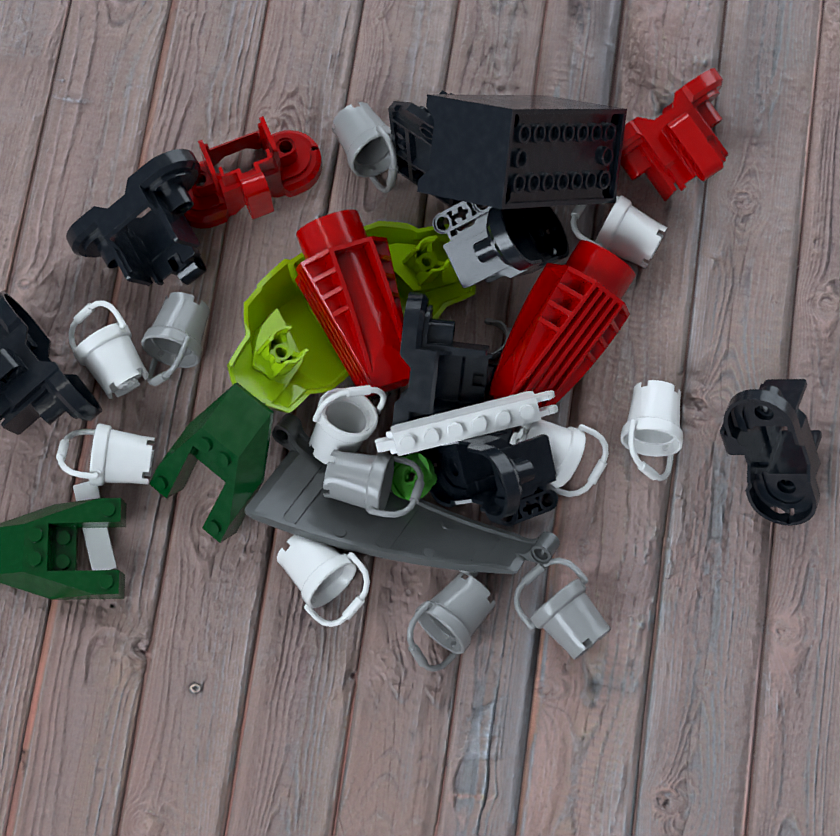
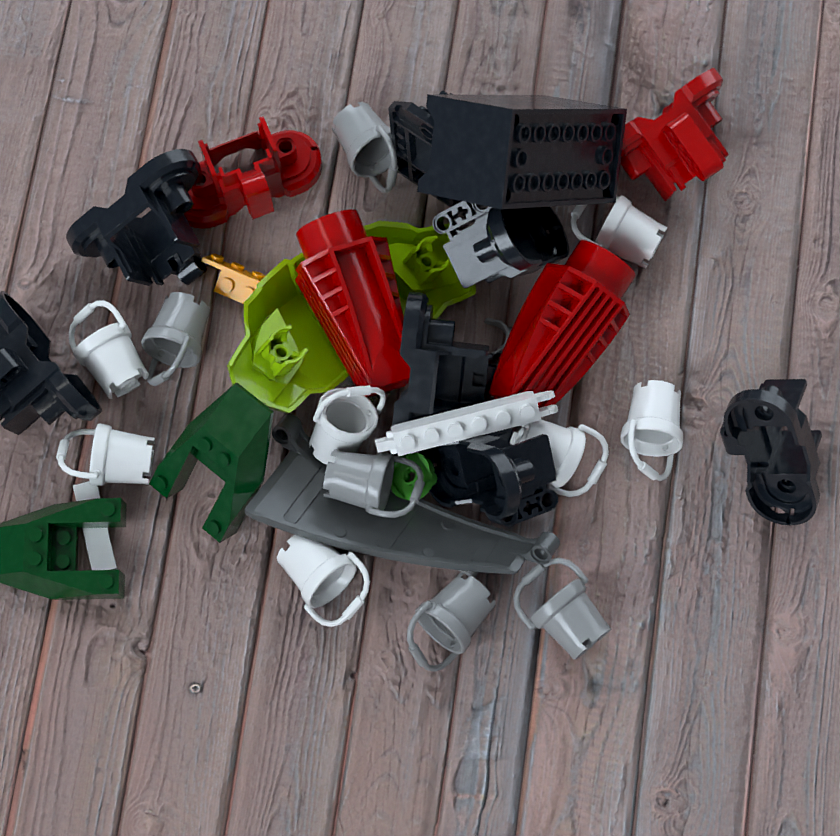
none -> light orange bracket [201,253,266,304]

